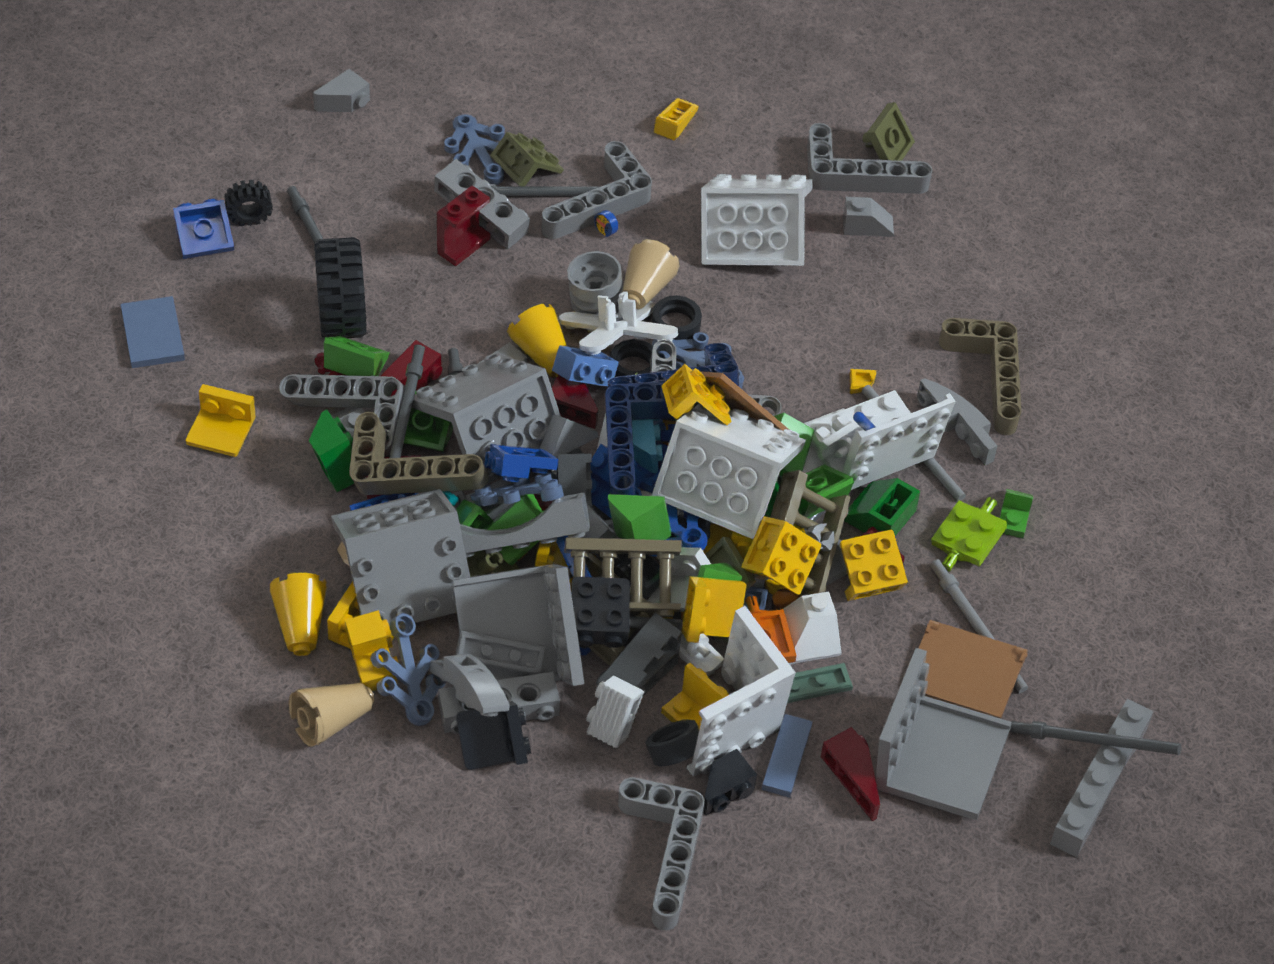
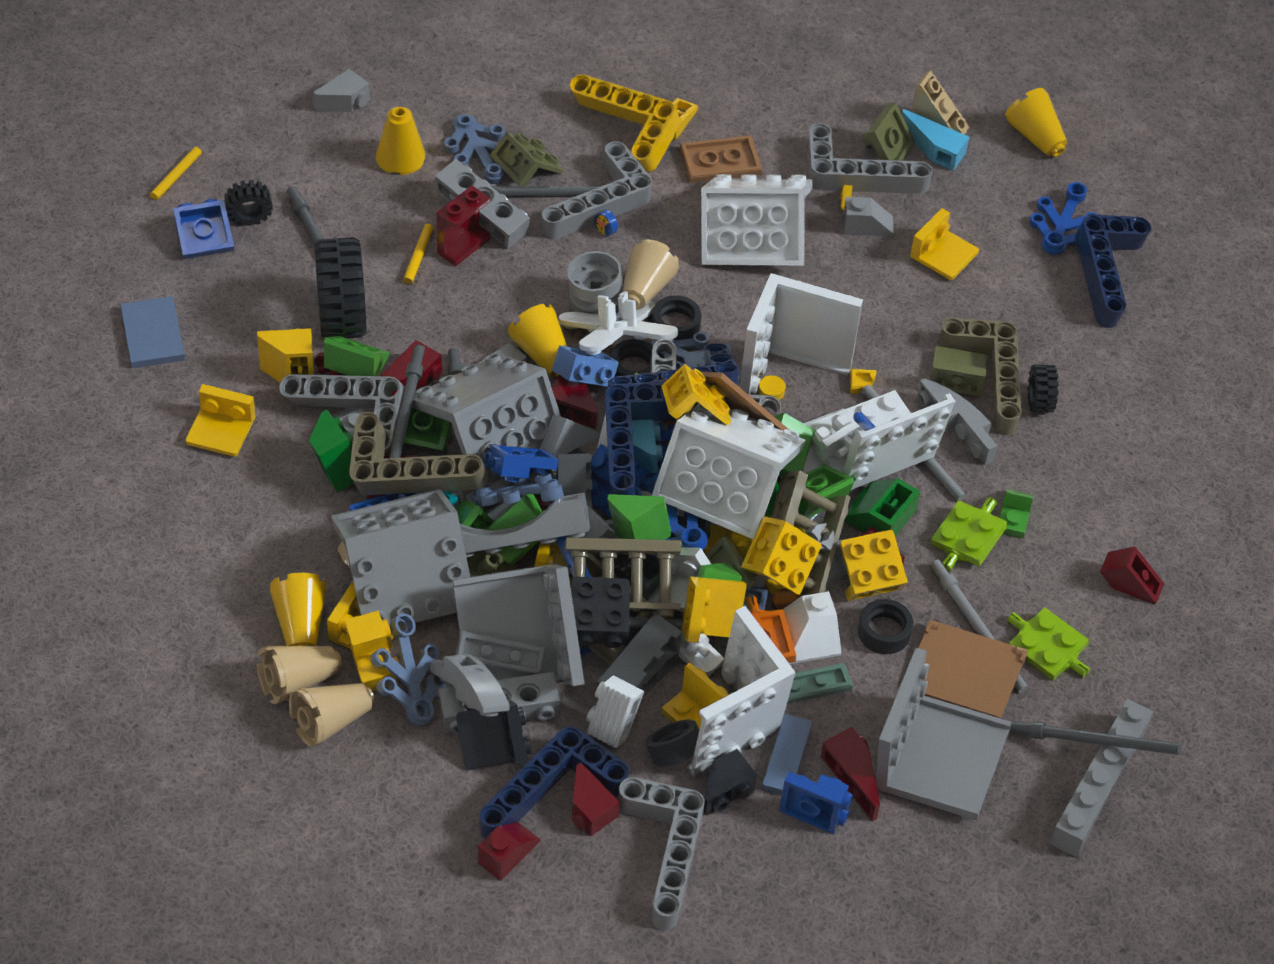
none -> yellow bar [150,147,202,200]
none -> yellow slope [257,328,314,388]
none -> tan cone [257,646,341,704]
none -> yellow cone [376,107,425,175]
none -> yellow bar [403,224,434,285]
none -> dark red slope [478,822,540,881]
none -> dark blue beam [479,727,629,839]
none -> yellow beam [570,74,681,173]
none -> dark red slope [572,763,620,836]
none -> medium nougat tile [679,135,763,183]
none -> white bracket [739,273,863,395]
none -> yellow tile [758,375,786,400]
none -> blue plate [779,772,853,834]
none -> yellow tile [840,185,852,210]
none -> black tyre [858,599,914,654]
none -> medium azure slope [902,109,969,171]
none -> yellow bracket [910,208,979,280]
none -> tan slope [912,70,969,134]
none -> olive bracket [930,346,987,397]
none -> yellow cone [1005,88,1067,157]
none -> lime plate [1007,607,1090,680]
none -> black tyre [1027,365,1059,412]
none -> blue plant [1029,182,1098,254]
none -> dark blue beam [1075,214,1152,328]
none -> dark red slope [1100,546,1165,604]

